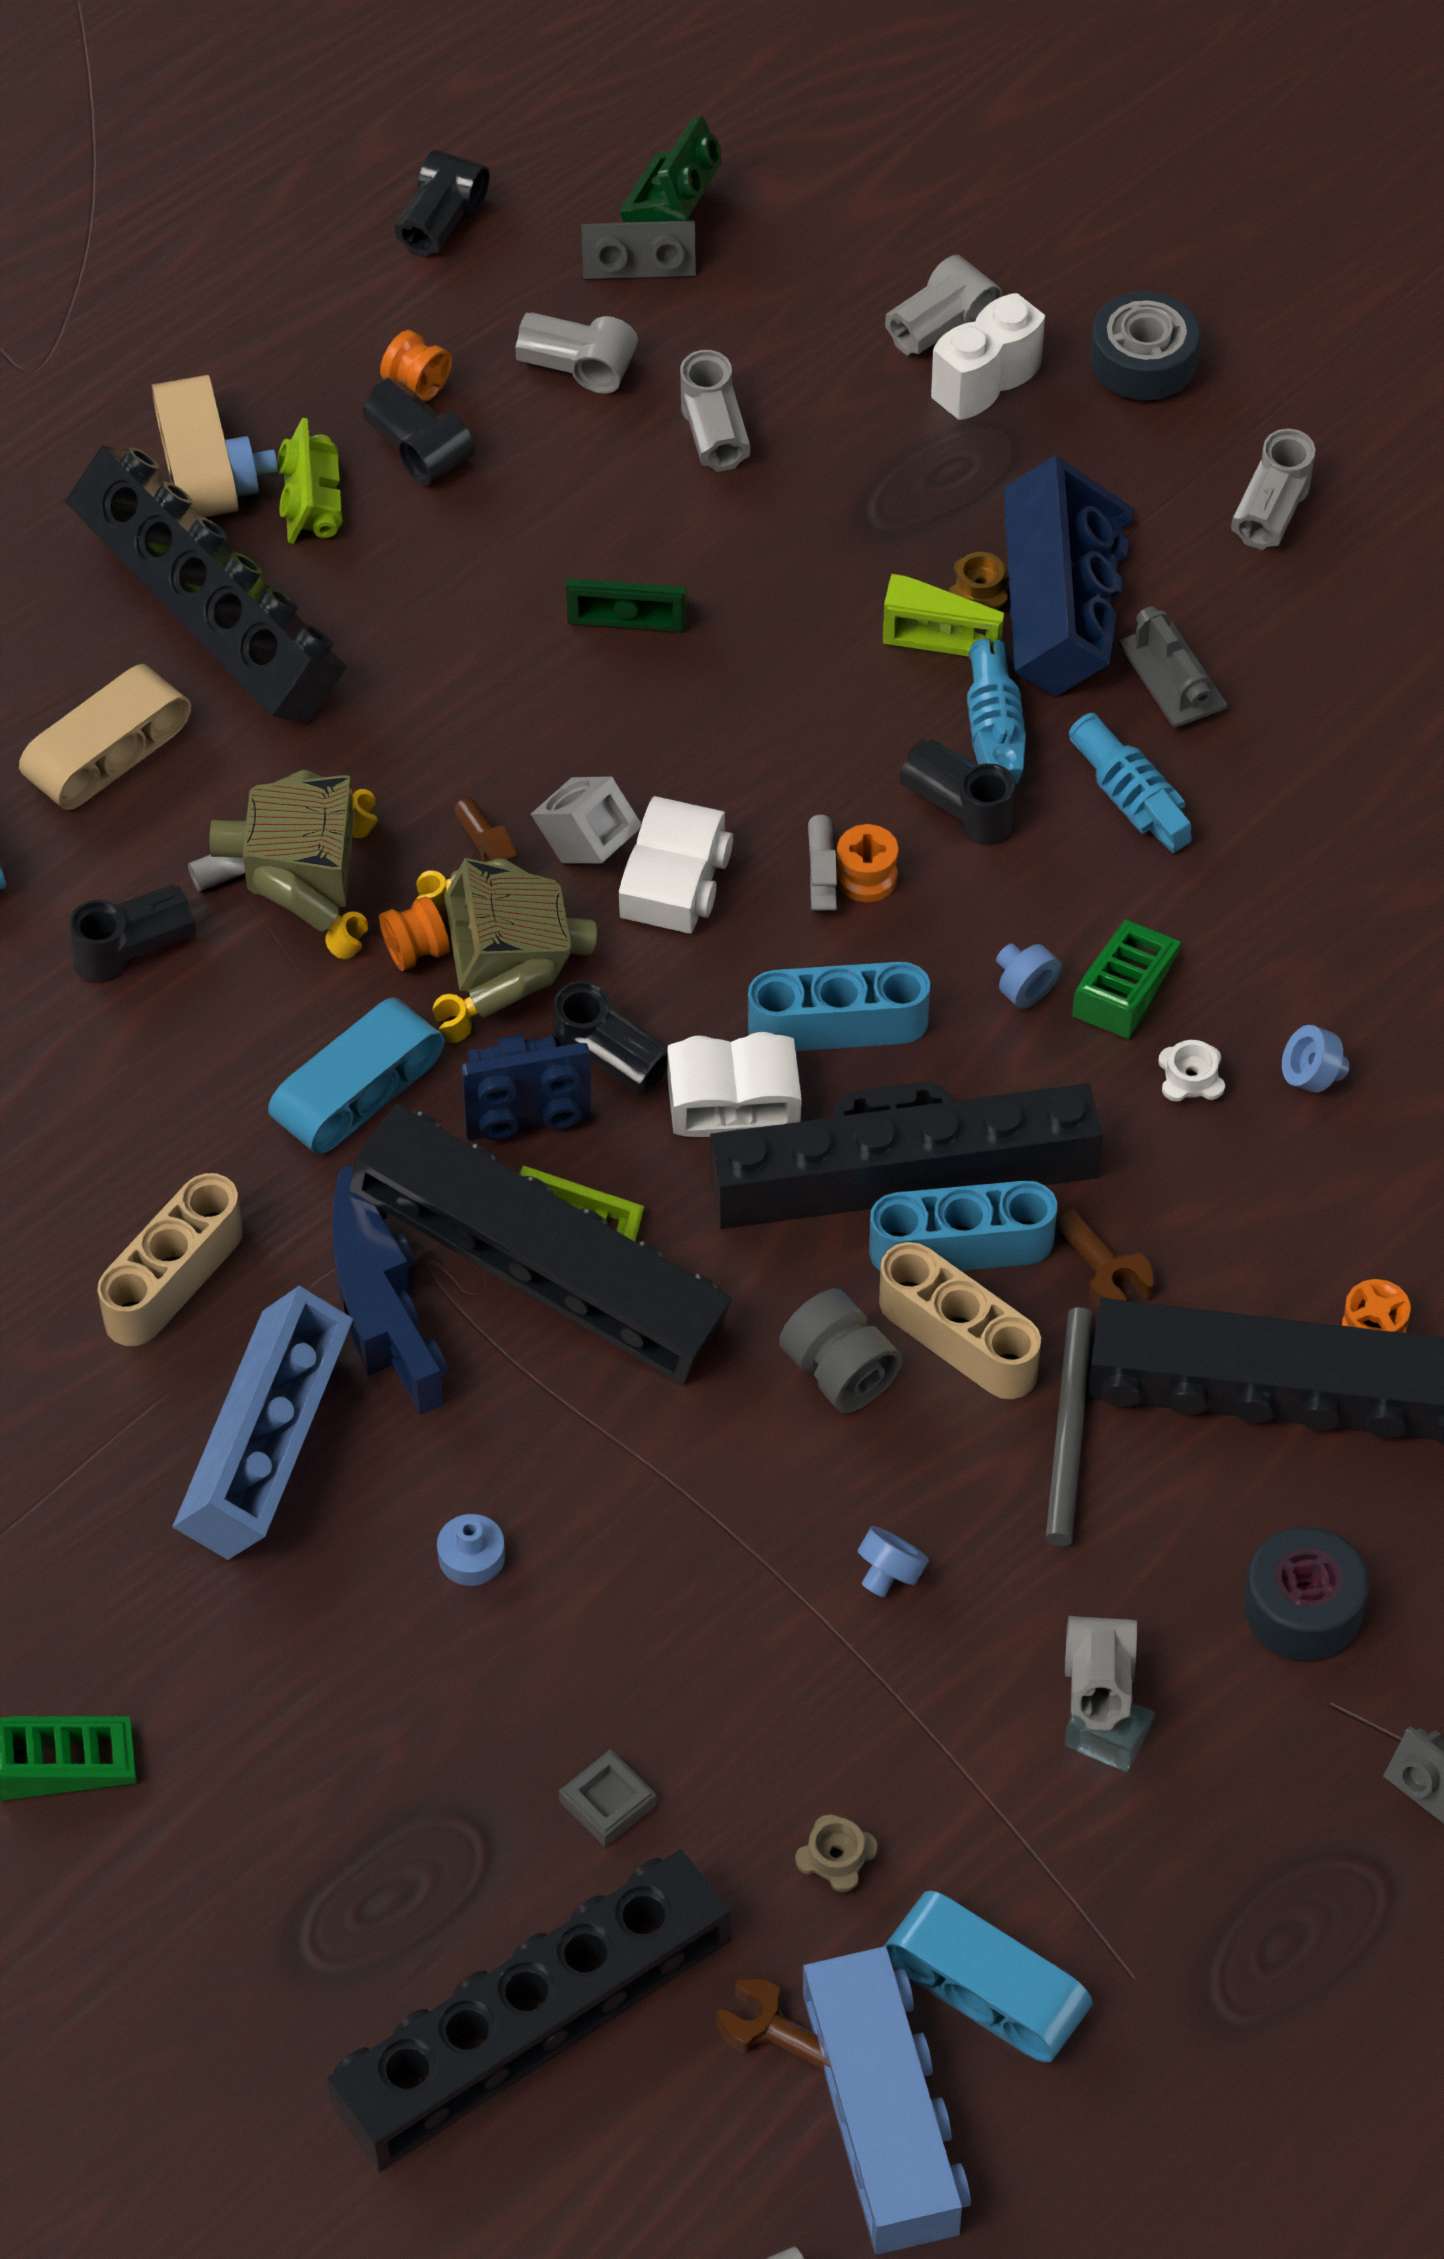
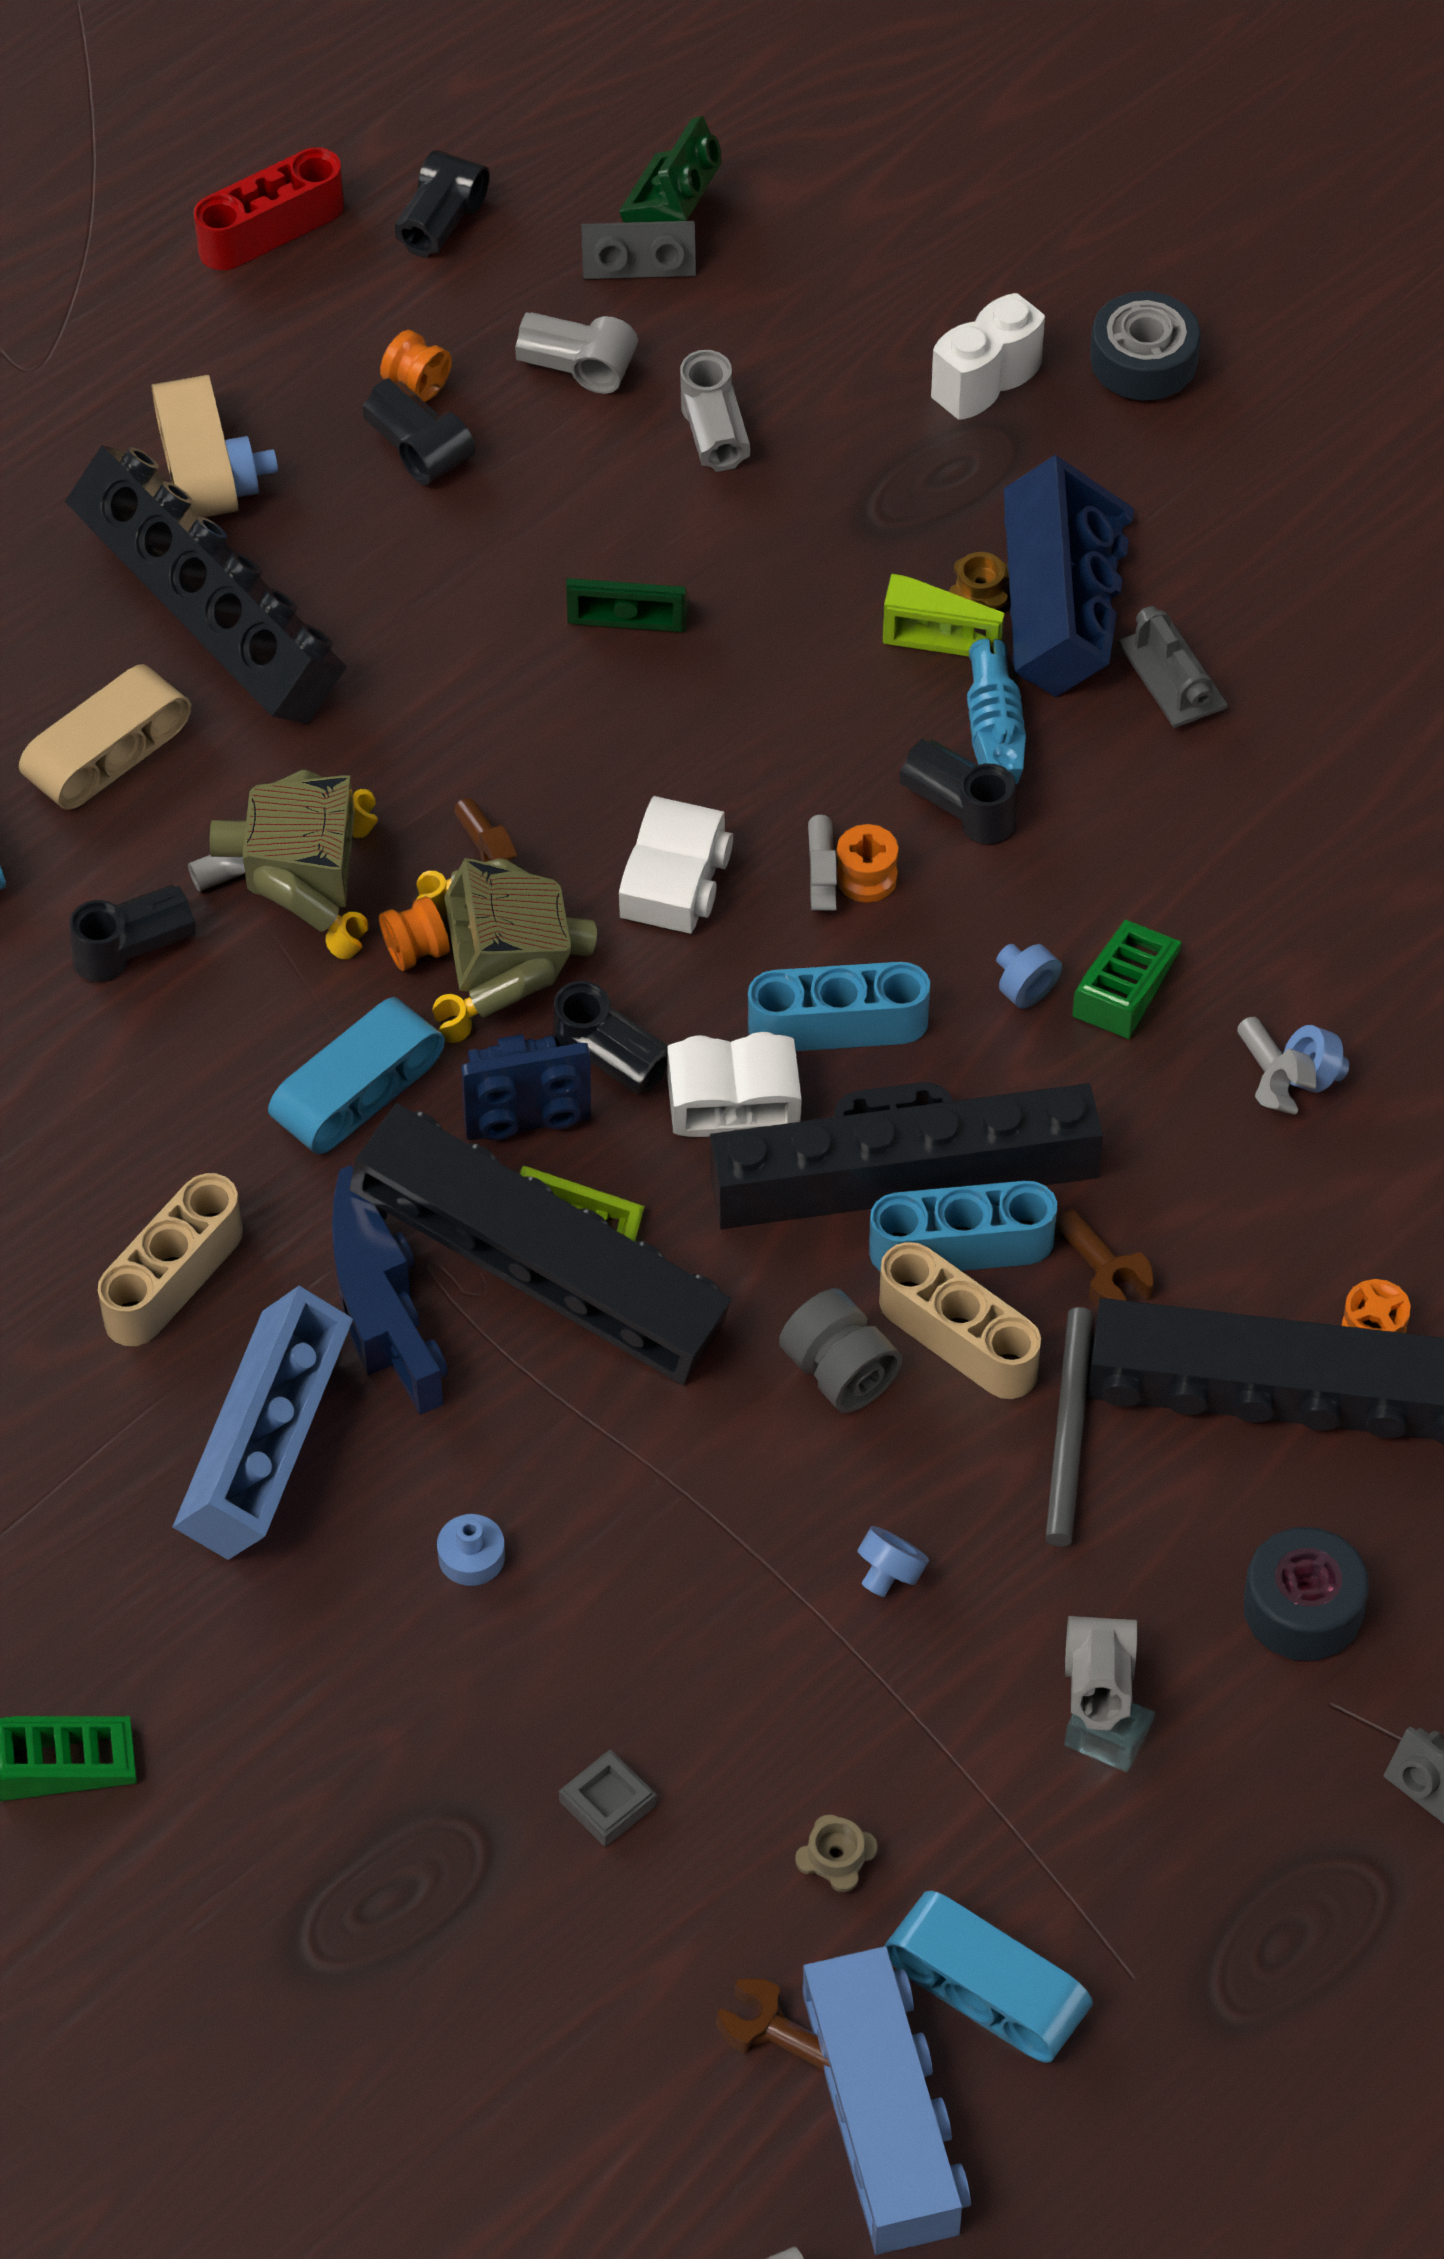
lime hinge [277,418,342,544] -> none
black brick [327,1849,731,2172] -> none
light grey brick [531,776,641,863] -> none
light grey piece [885,255,1003,356] -> none
dark azure hinge [1069,713,1192,853] -> none
white plate [1158,1040,1225,1102] -> none
light grey piece [1231,428,1316,550] -> none
none -> red beam [194,147,344,270]
none -> light grey bar [1237,1017,1316,1115]

